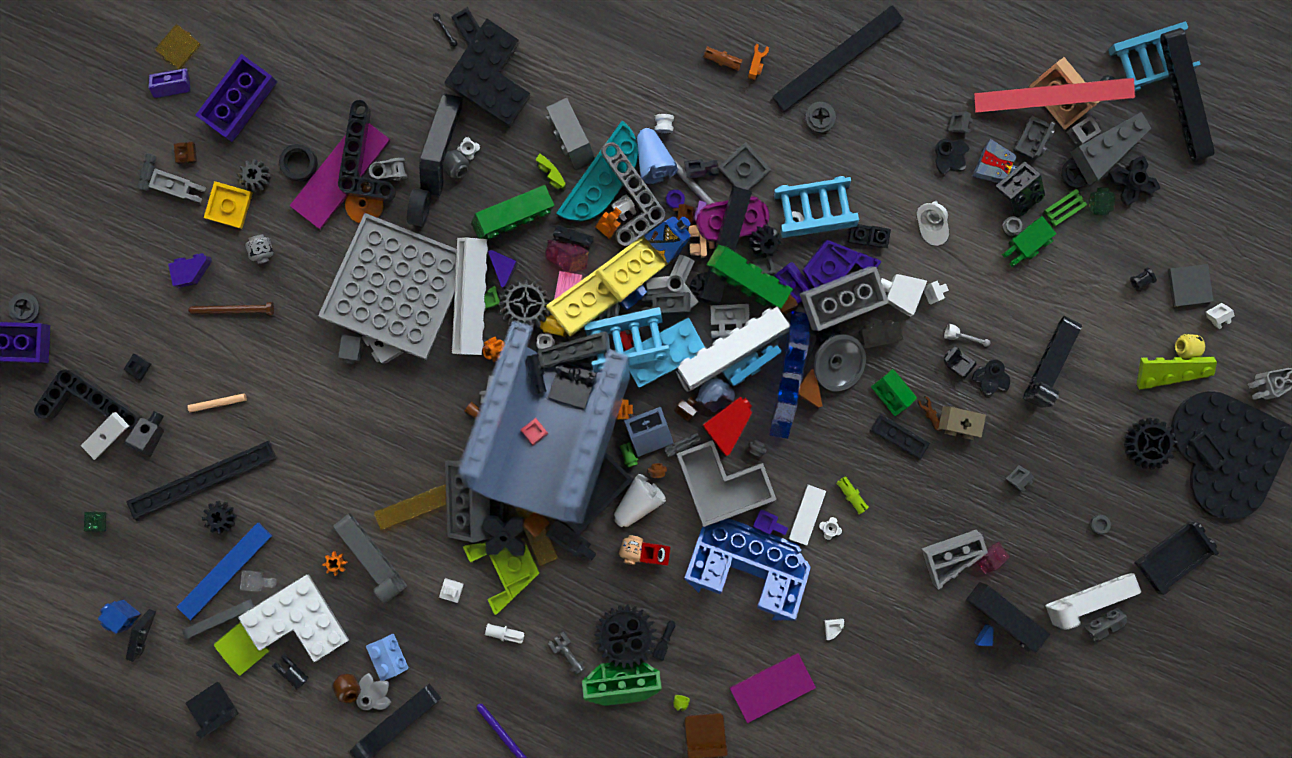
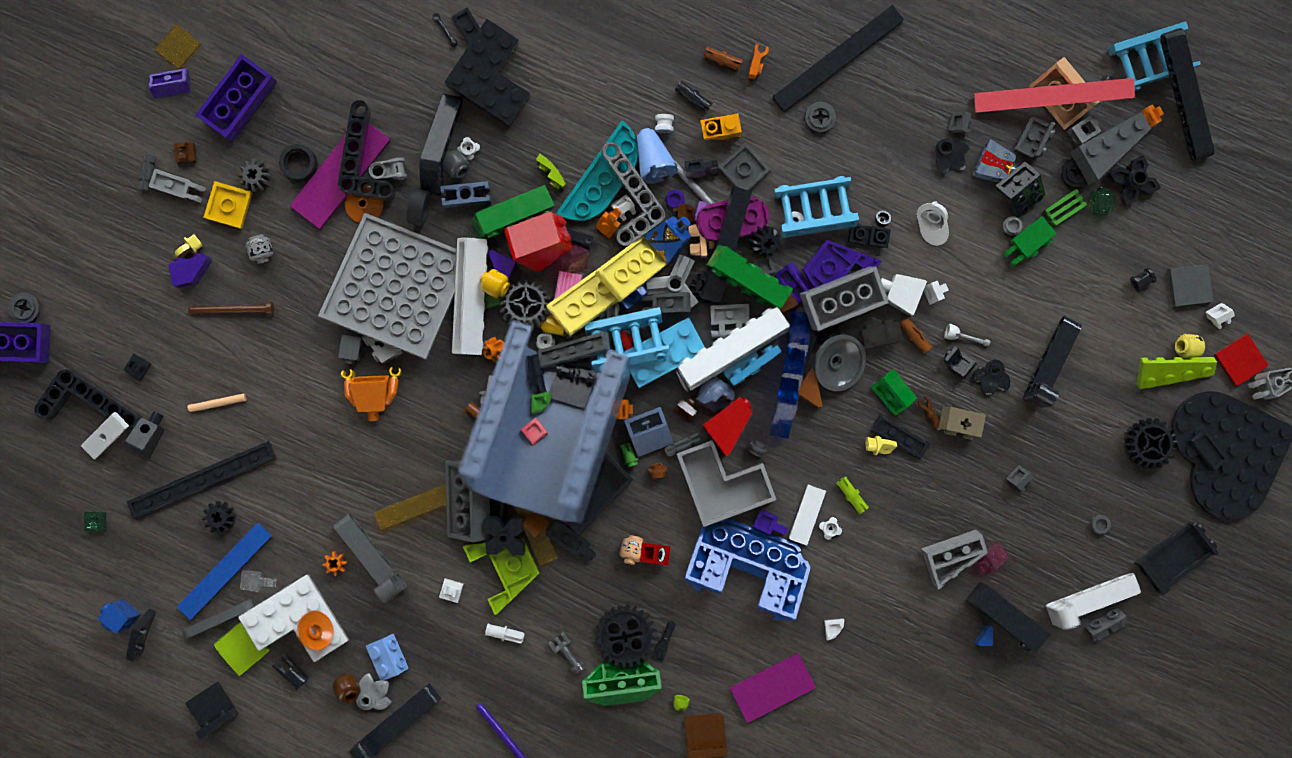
wedge [546,98,595,170] -> none
white cone [614,474,666,527] -> none
none -> light yellow piece [174,234,203,259]
none -> orange dish [297,611,334,650]
none -> orange torso [341,367,402,421]
none -> sand blue piece [440,181,492,208]
none -> yellow head [480,269,510,298]
none -> slope [505,211,572,273]
none -> bright green tile [531,392,552,415]
none -> black pin [675,81,712,113]
none -> light orange slope [700,113,742,140]
none -> light yellow piece [865,436,897,455]
none -> black hinge [875,211,891,227]
none -> dark orange pin [899,317,933,354]
none -> orange gear [1140,104,1164,127]
none -> red tile [1213,333,1269,386]

